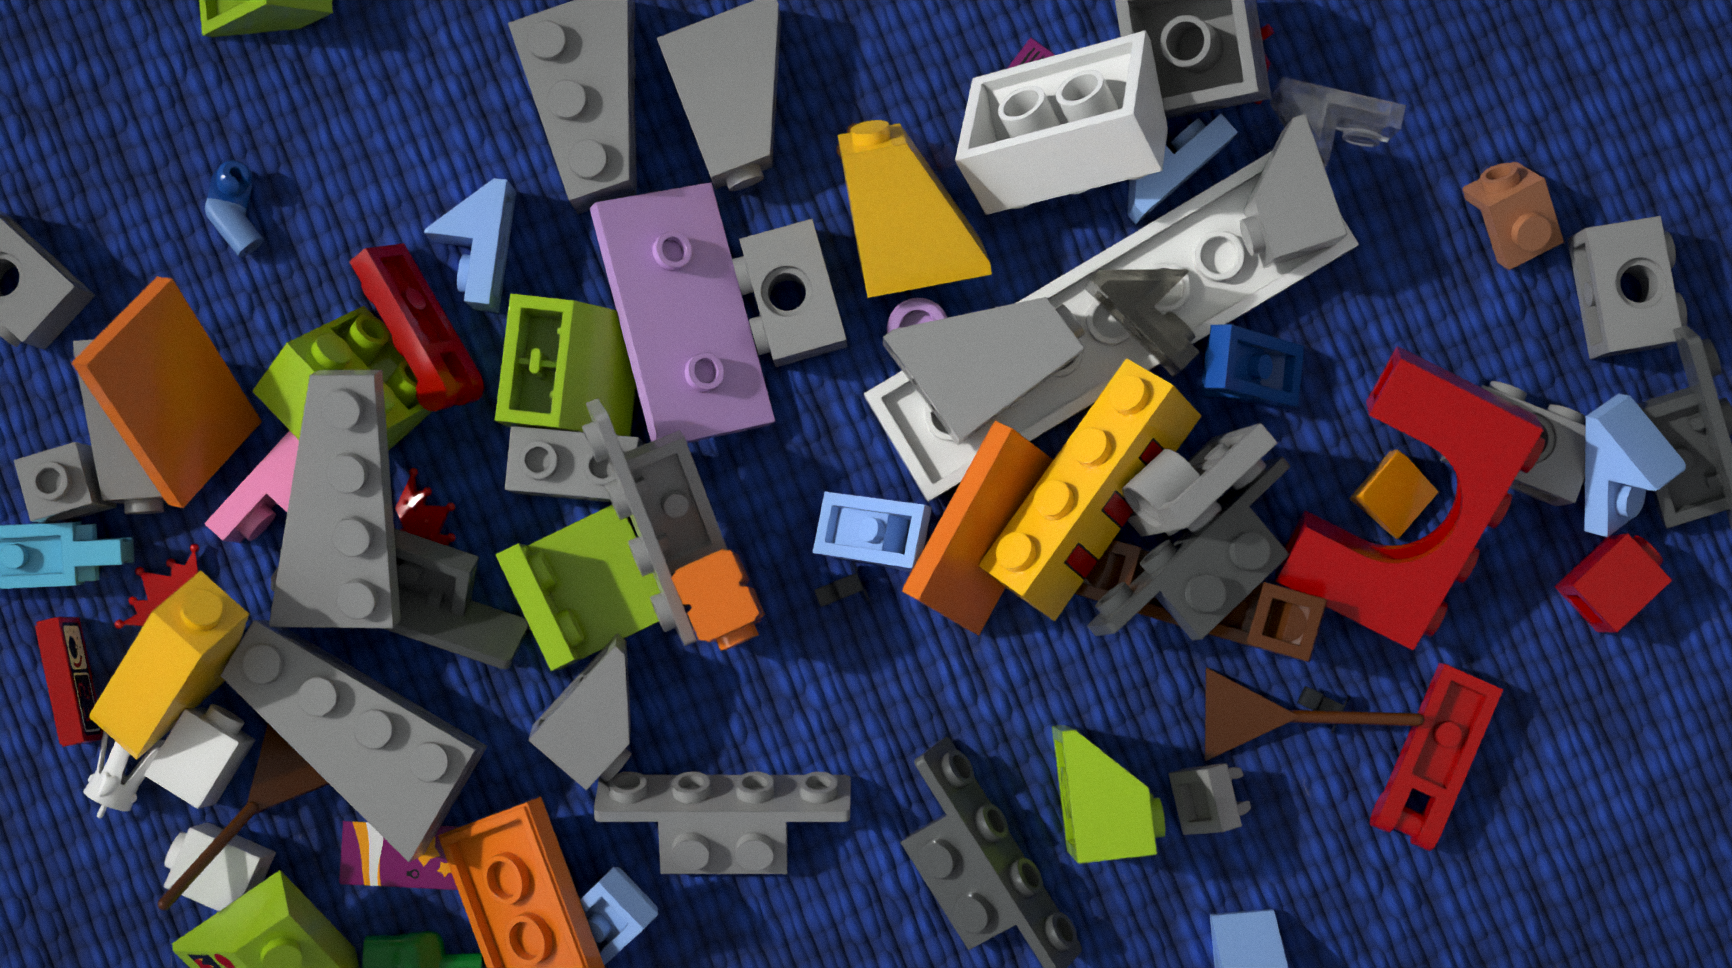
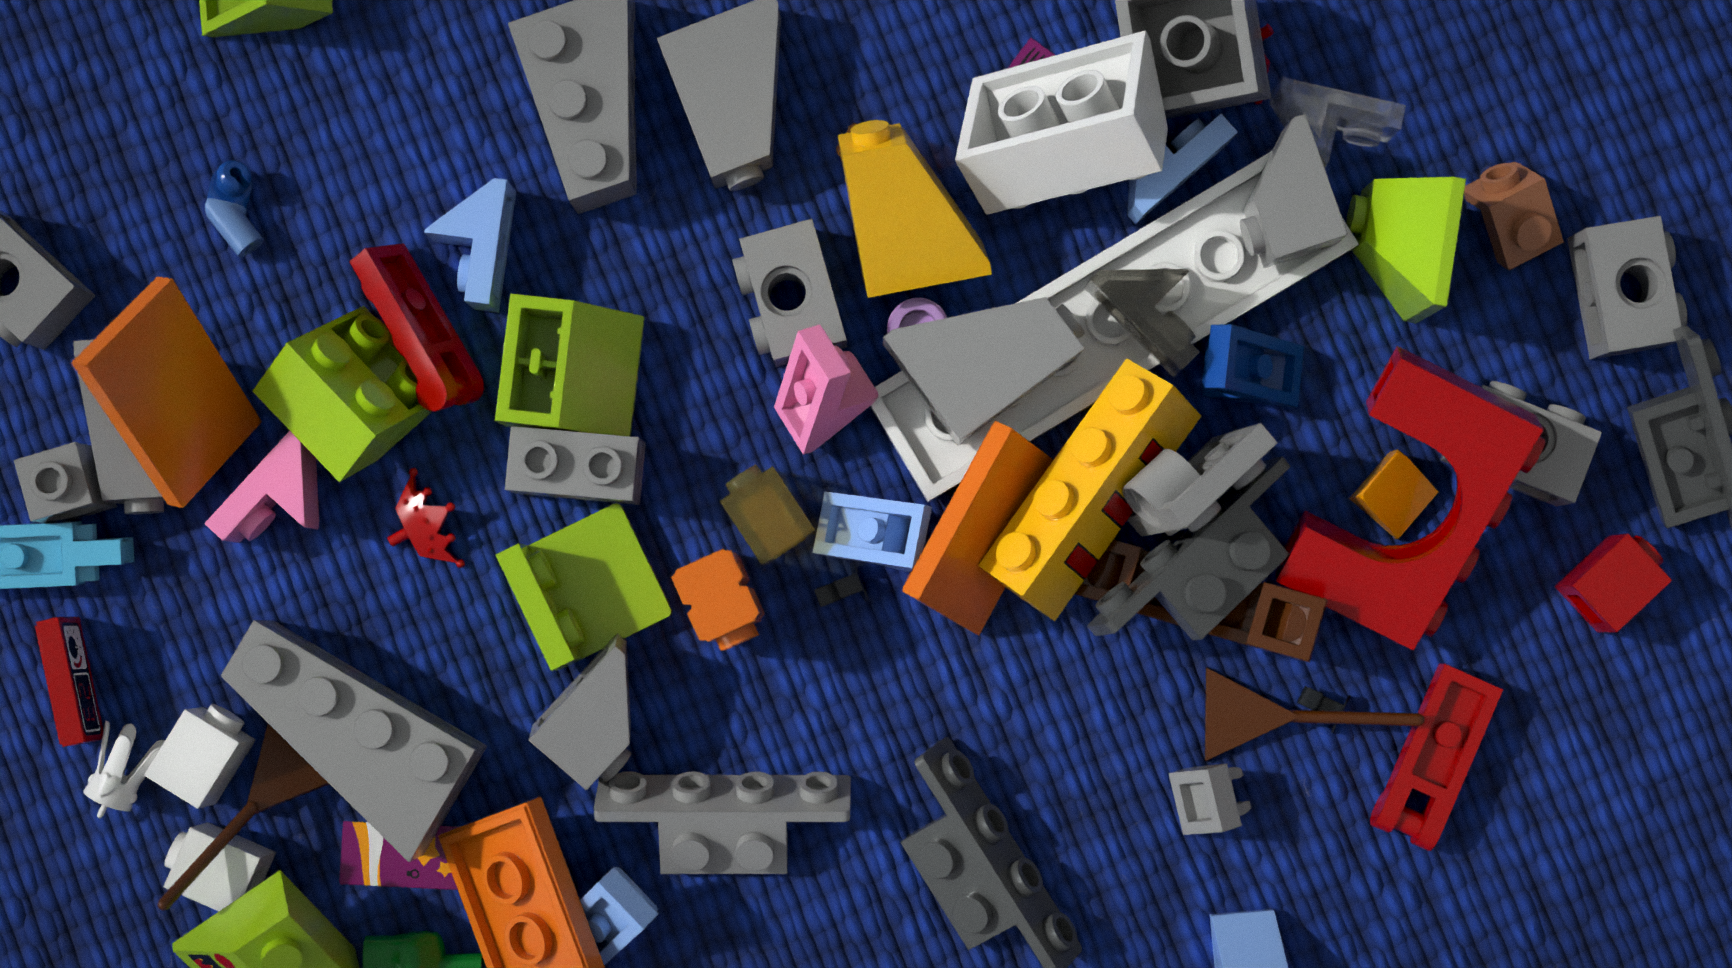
yellow slope [89,571,249,760] -> none
red piece [114,543,200,629] -> none
light grey wing [269,370,401,628] -> none
dark grey bracket [270,528,529,670] -> none
light grey bracket [582,398,727,646] -> none
lavender plate [590,182,775,443] -> none
lime slope [1052,725,1165,864] -> none
light blue slope [1584,393,1686,537] -> none
none -> clear yellow brick [720,464,816,567]
none -> bright pink slope [774,324,878,455]
none -> lime slope [1346,177,1466,323]

